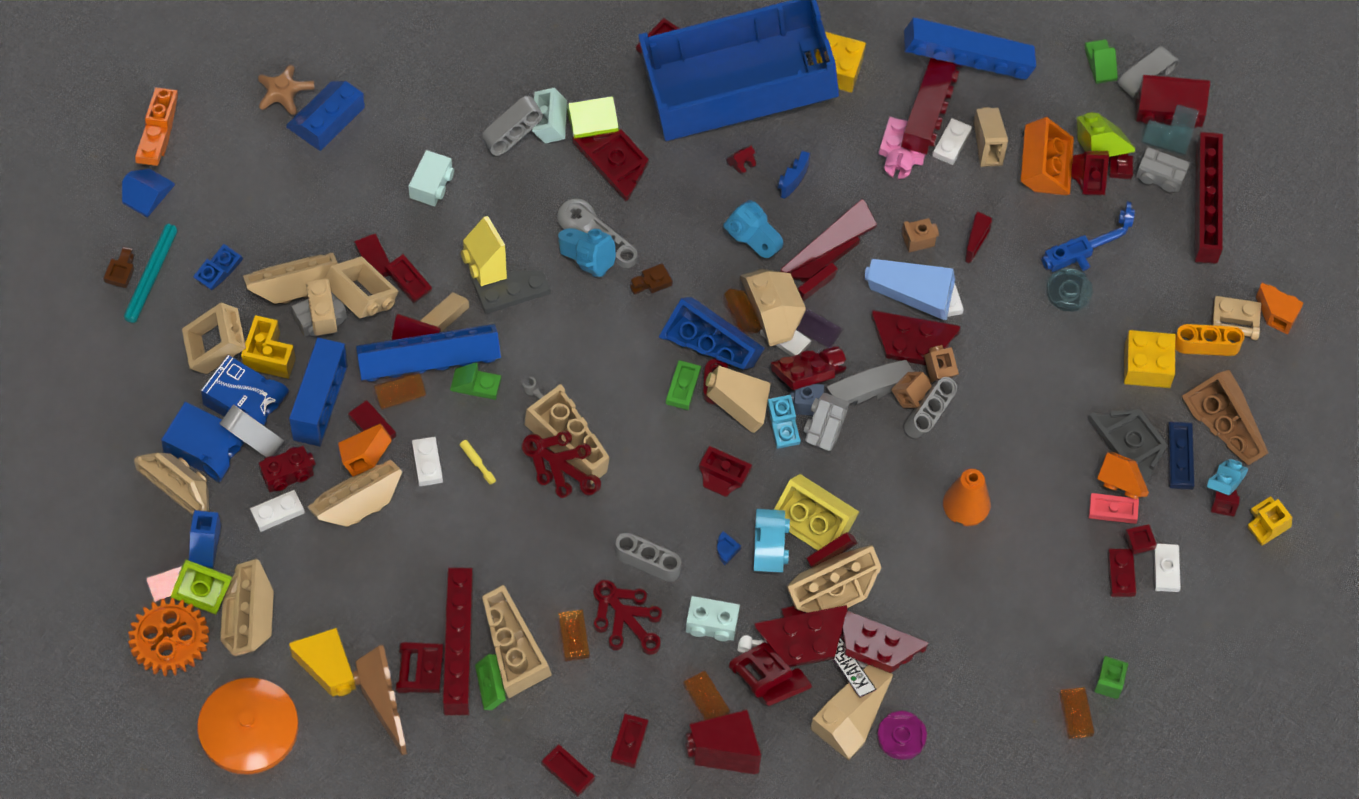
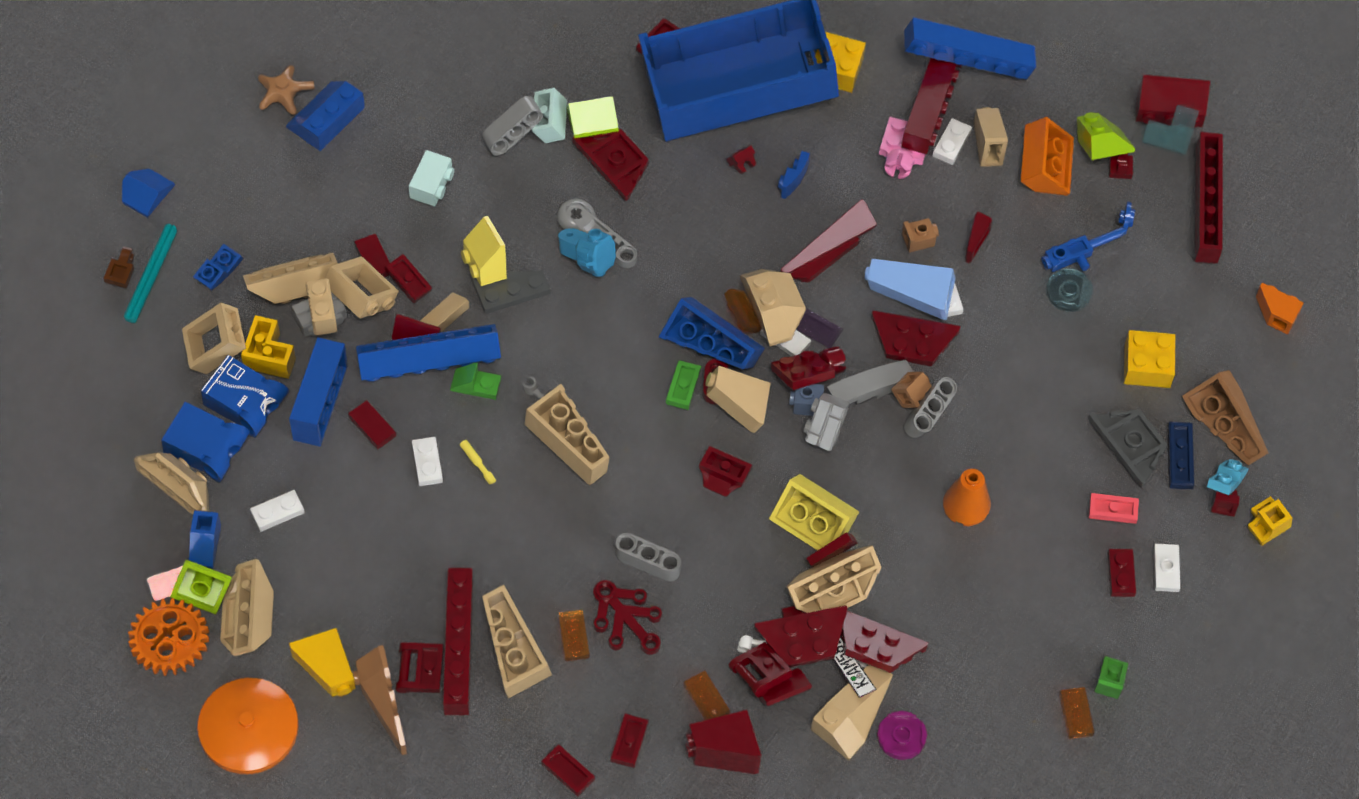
orange slope [135,87,178,166] -> none
light grey beam [219,404,284,457] -> none
dark red brick [259,446,316,493] -> none
tan wedge [308,460,402,527] -> none
orange slope [338,424,392,477] -> none
clear orange plate [374,372,426,409] -> none
bright green plate [475,654,506,710] -> none
dark red plant [522,430,601,498] -> none
reddish brown plate [630,263,673,294] -> none
light aqua brick [686,596,740,641] -> none
blue tile [717,531,741,565] -> none
dark azure piece [724,200,783,258] -> none
medium azure brick [754,509,790,572] -> none
medium azure slope [767,395,801,449] -> none
dark red tile [798,263,838,302] -> none
medium nougat brick [924,345,959,383] -> none
dark red slope [1071,151,1109,195] -> none
bright green slope [1084,39,1118,84] -> none
orange slope [1097,452,1149,499] -> none
light grey beam [1118,46,1179,99] -> none
dark red tile [1125,524,1157,554] -> none
light grey brick [1136,147,1190,193] -> none
light orange beam [1175,324,1244,356] -> none
tan plate [1212,296,1261,340] -> none

